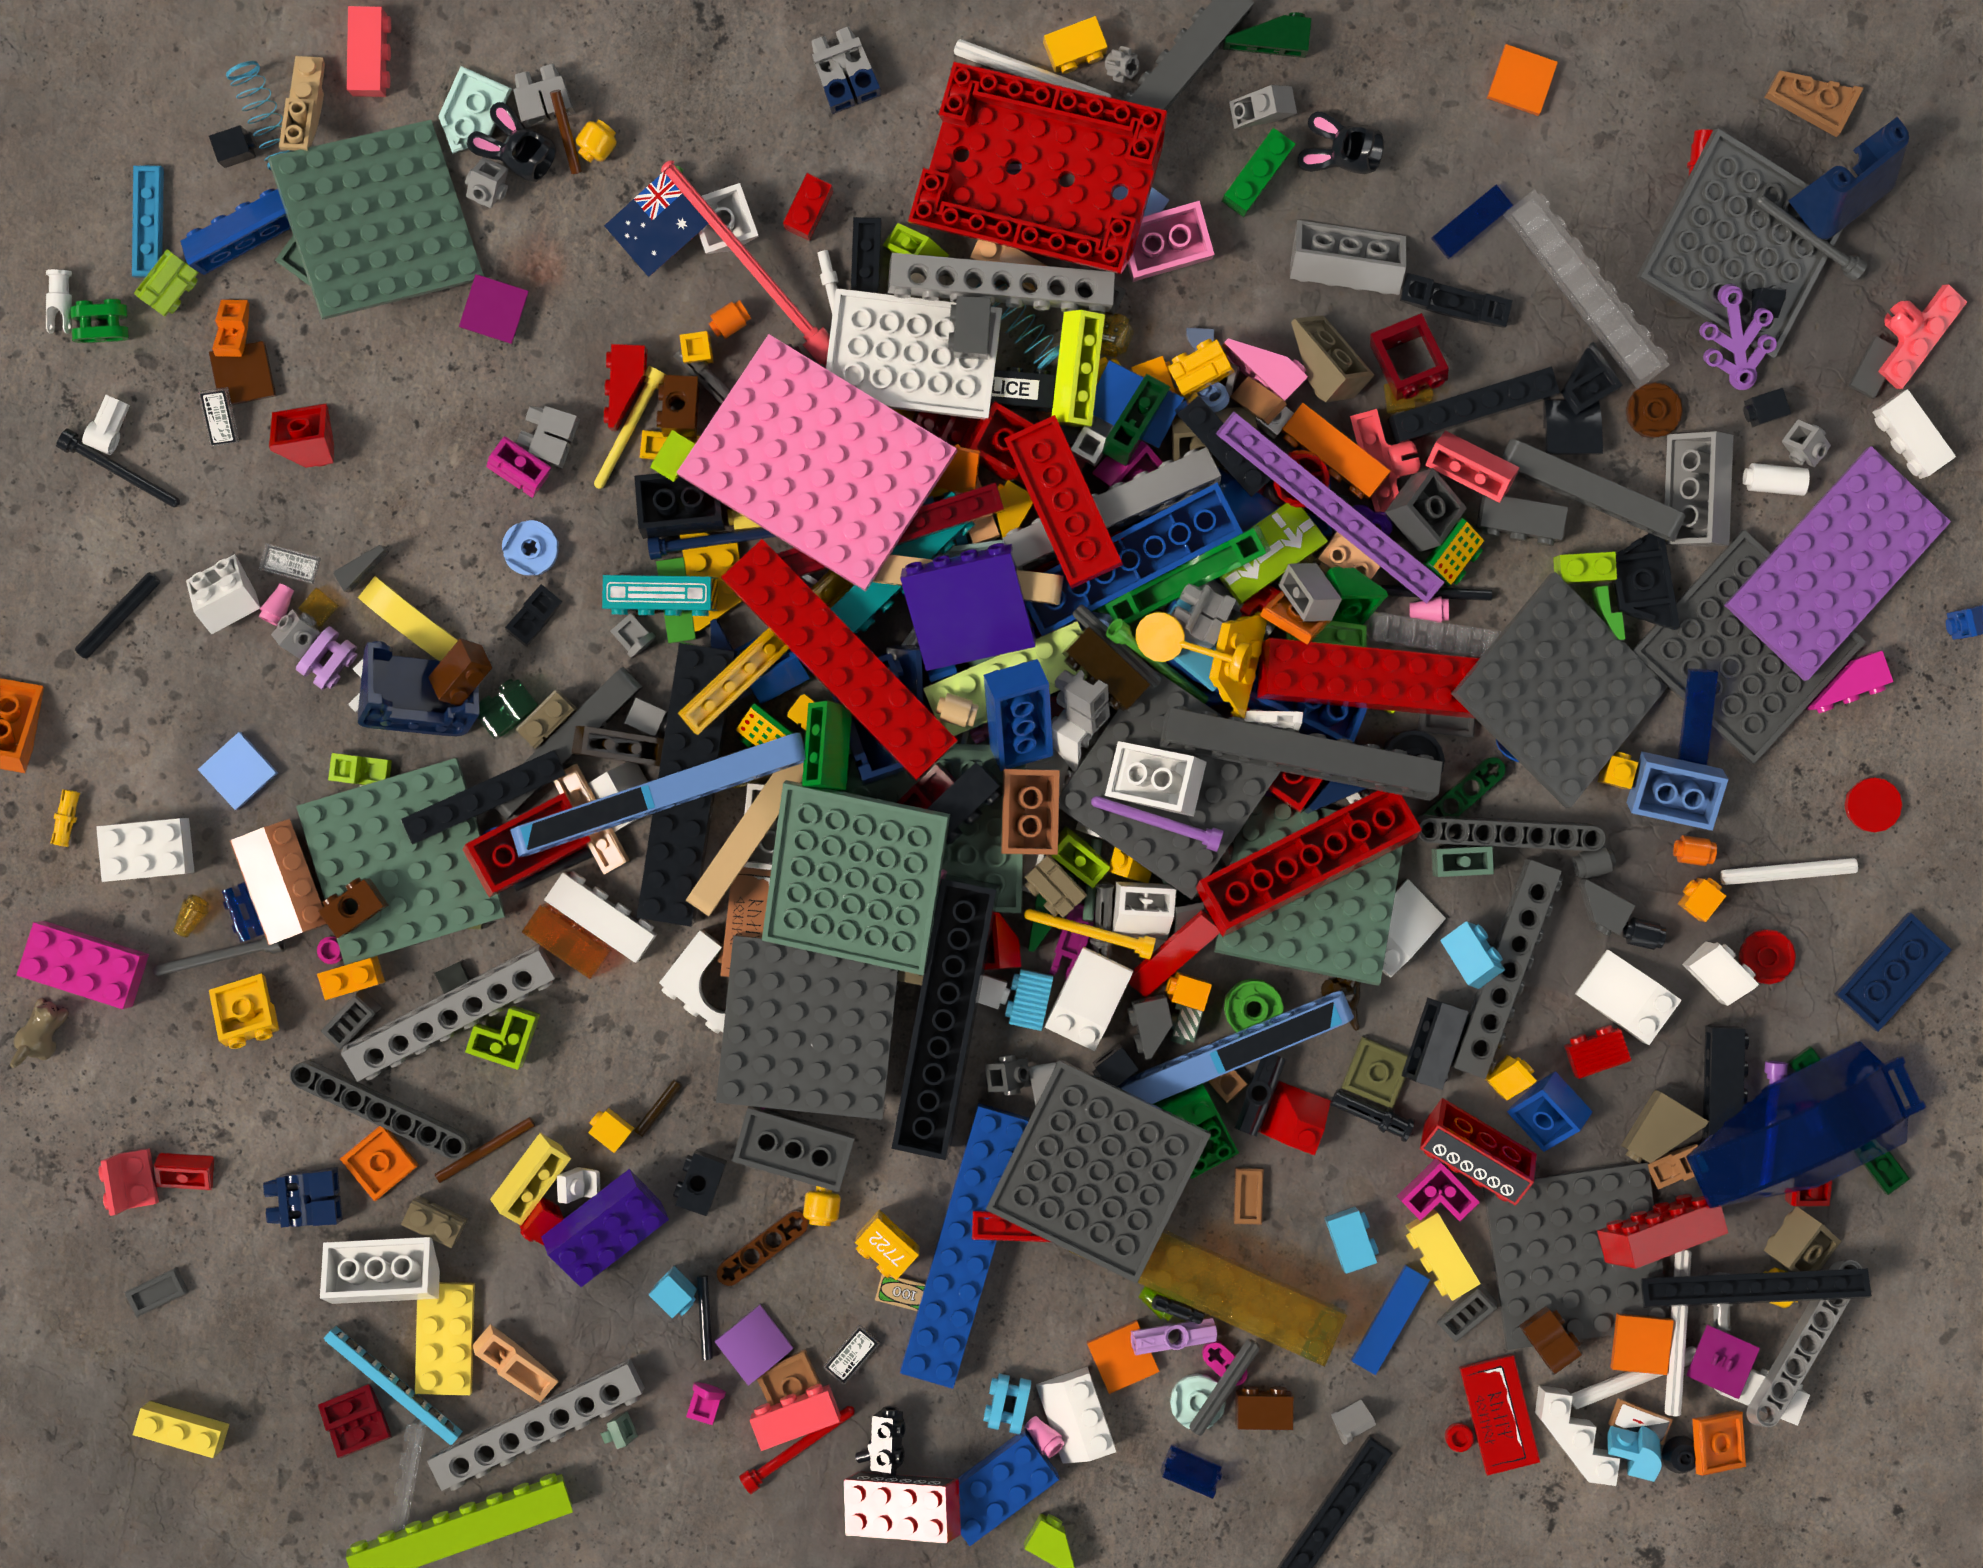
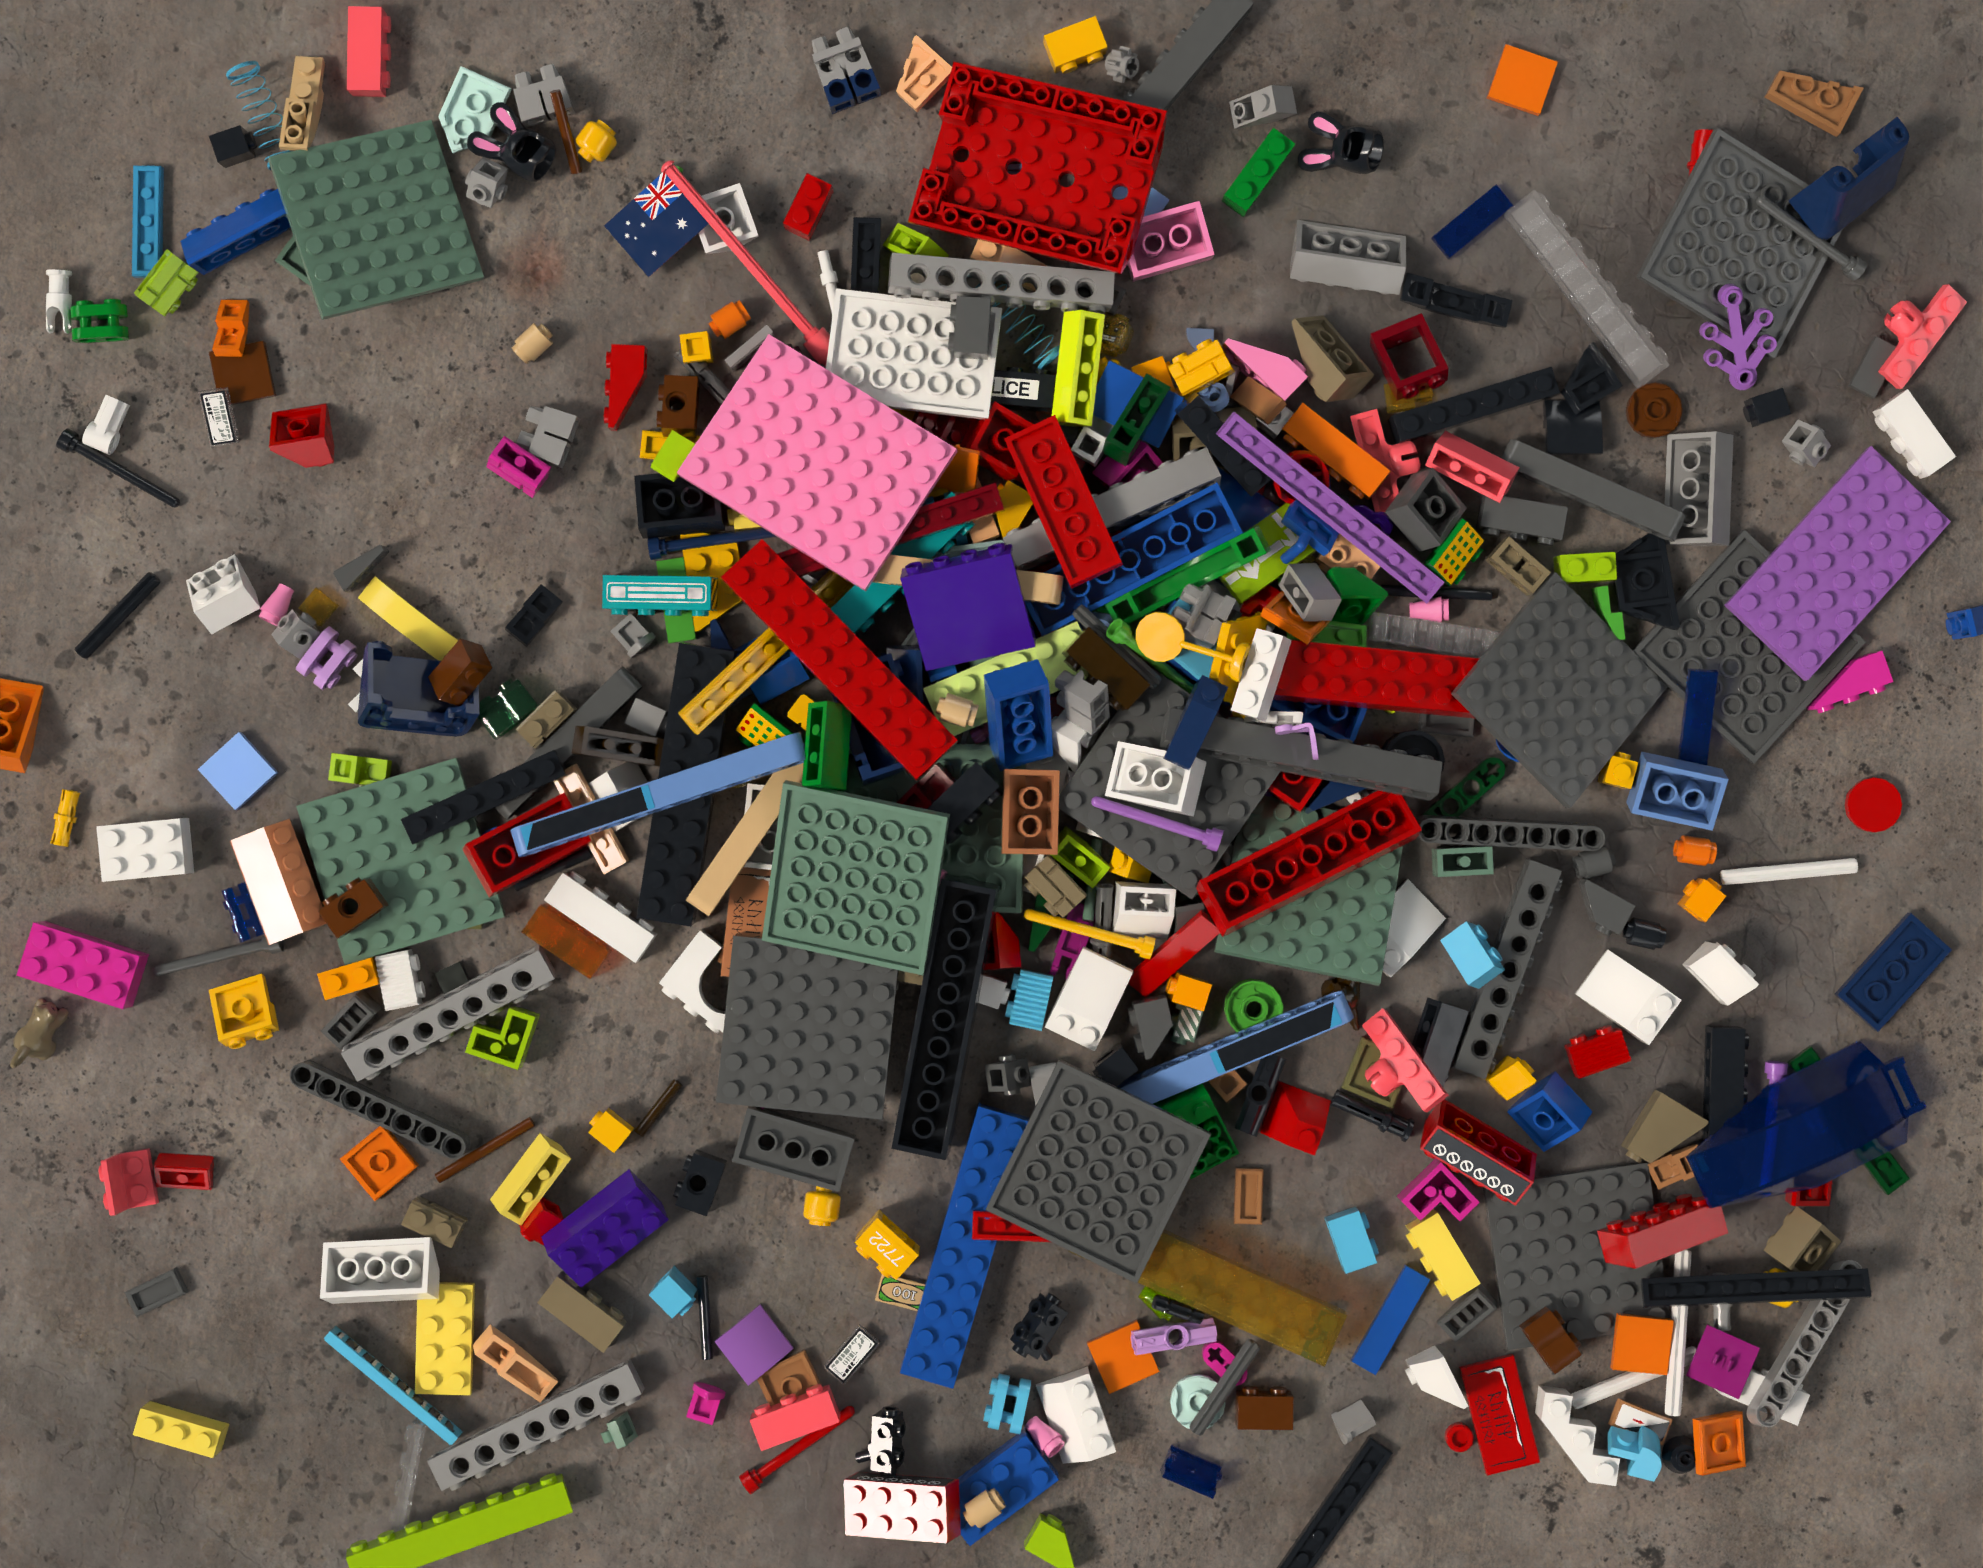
clear yellow cone [173,895,209,938] -> none
clear tile [258,543,321,584] -> none
dark blue hips [263,1167,343,1228] -> none
dark pink plate [317,936,343,964] -> none
dark red slope [318,1384,392,1458] -> none
magenta piece [459,274,529,344] -> none
light blue plate [502,520,559,576] -> none
white bracket [557,1167,600,1204] -> none
light yellow piece [594,366,666,489] -> none
reddish brown beam [717,1210,809,1286] -> none
white axle [954,39,1111,98] -> none
dark green slope [1223,12,1312,58] -> none
red tile [1739,929,1796,984] -> none
white brick [1743,463,1810,496] -> none
black slope [1751,288,1786,318] -> none
none -> white brick [375,949,426,1011]
none -> tan brick [512,323,553,364]
none -> dark tan brick [537,1272,627,1353]
none -> light grey tile [725,325,775,371]
none -> light nougat wing [896,35,952,113]
none -> tan brick [963,1488,1006,1529]
none -> black brick [1010,1292,1068,1361]
none -> dark blue slope [1163,675,1228,771]
none -> white brick [1231,628,1292,722]
none -> lavender piece [1275,723,1318,760]
none -> blue plate [1280,499,1339,564]
none -> coral plate [1362,1008,1449,1113]
none -> white slope [1405,1345,1469,1409]
none -> dark tan brick [1485,536,1551,596]

